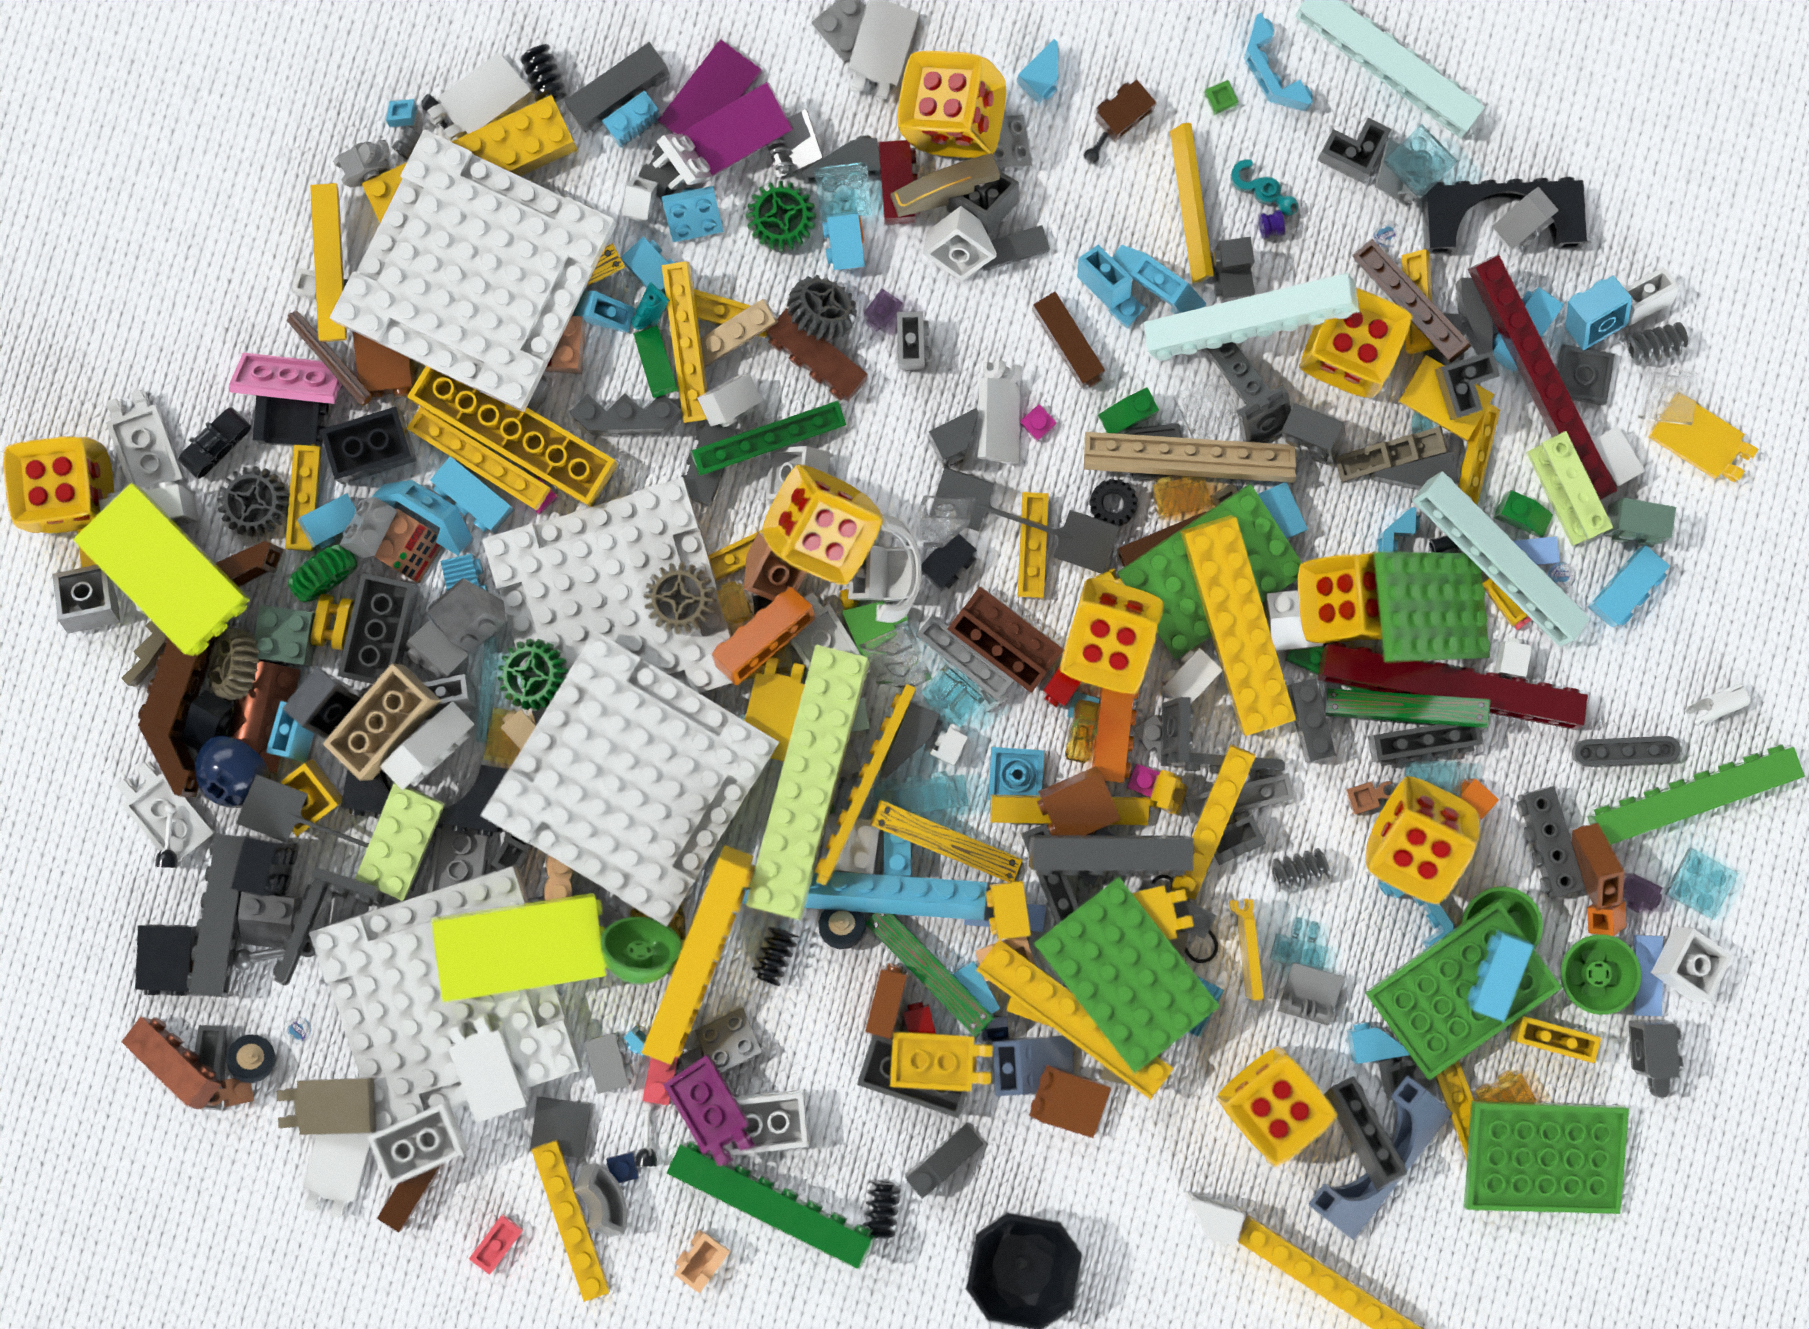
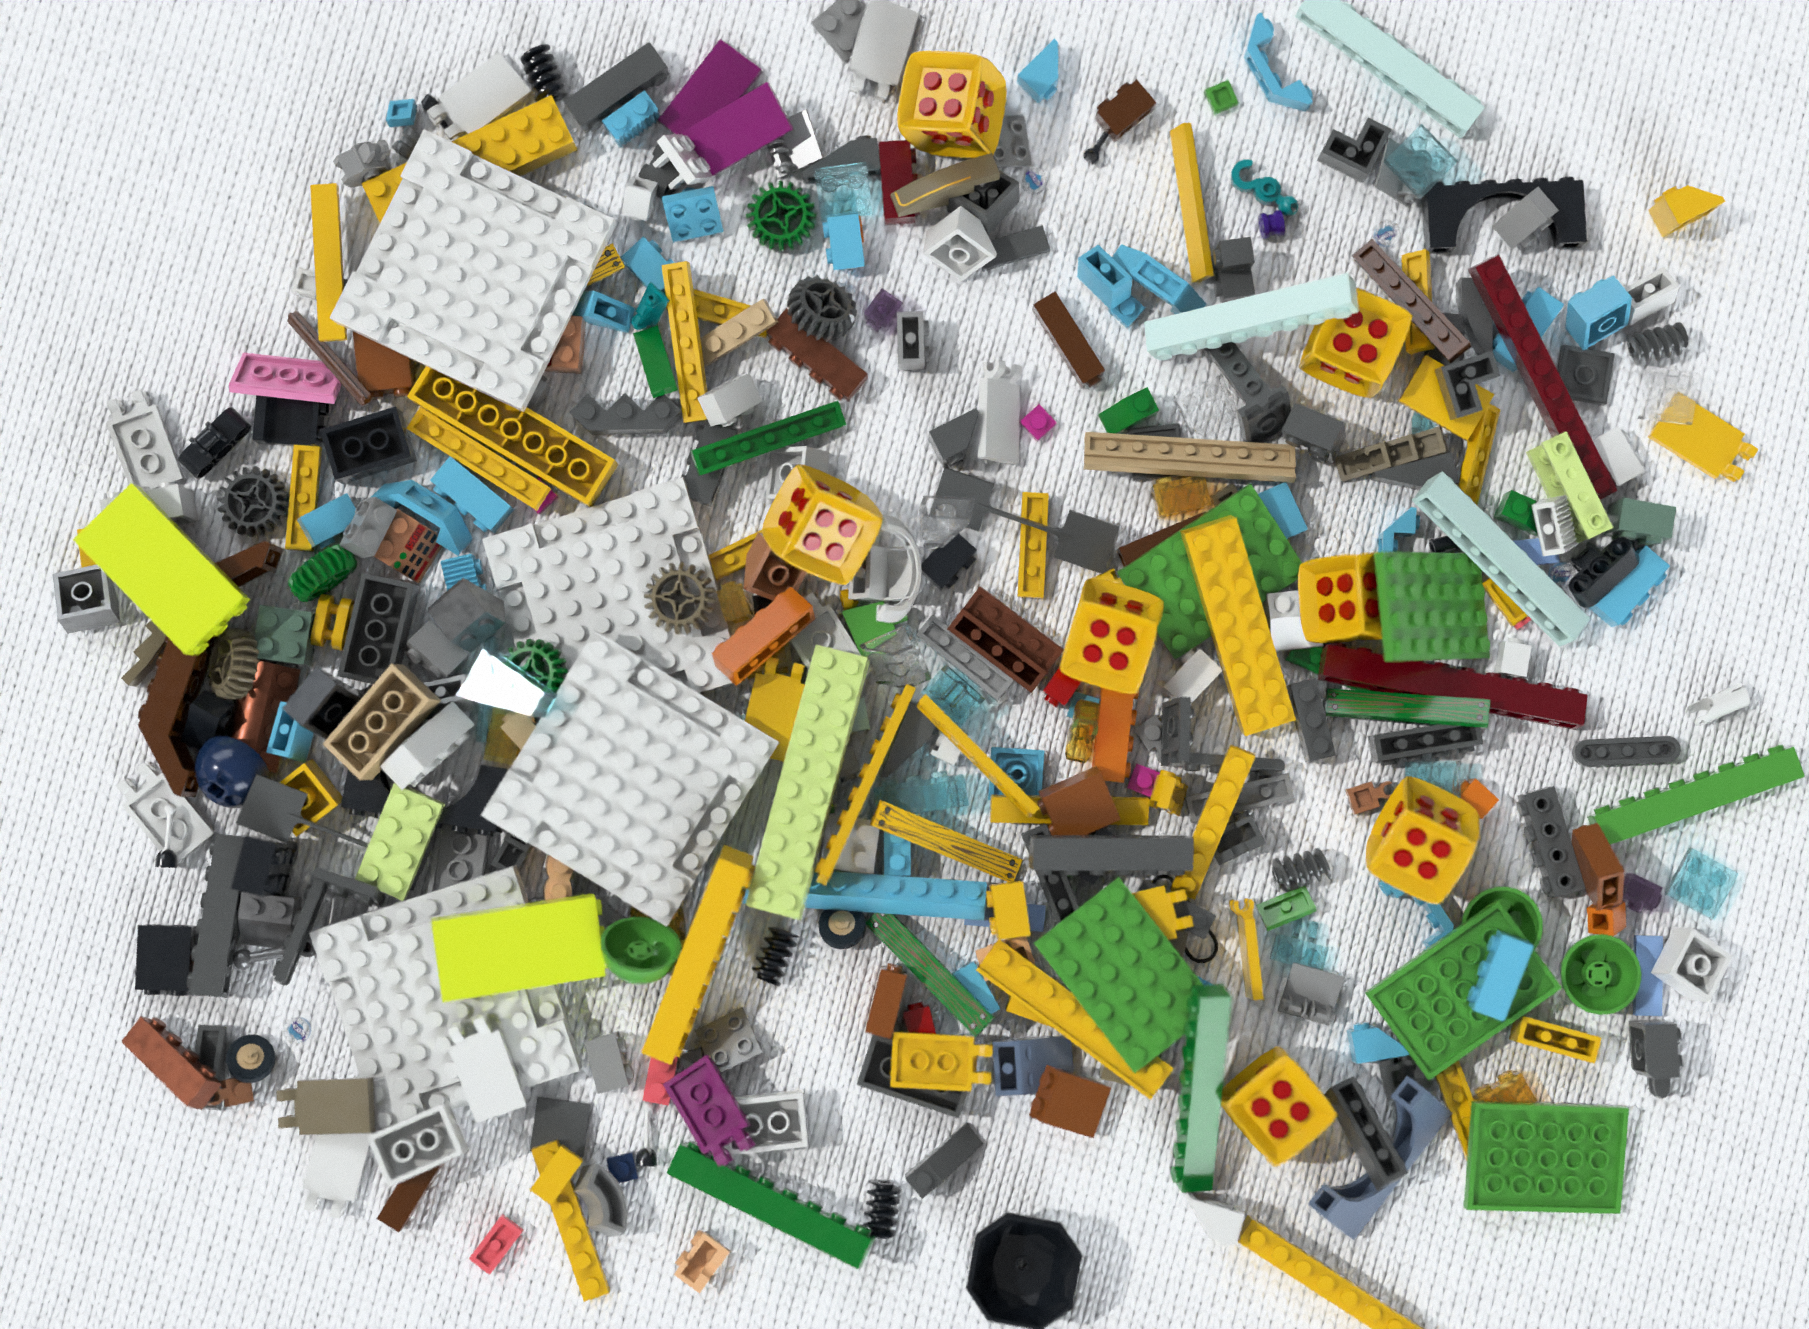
yellow piece [3,436,115,533] -> none
medium azure plate [624,1026,647,1057] -> none
dark blue plate [981,1016,1009,1041] -> none
black tyre [1089,478,1138,527] -> none
none -> clear light blue wedge [455,650,558,718]
none -> yellow tile [530,1145,584,1205]
none -> yellow tile [916,694,1039,818]
none -> clear tile [1021,167,1047,195]
none -> brick [1171,984,1232,1193]
none -> bright green plate [1256,885,1316,931]
none -> white brick [1531,495,1578,556]
none -> black piece [1568,537,1640,608]
none -> yellow slope [1648,185,1726,237]

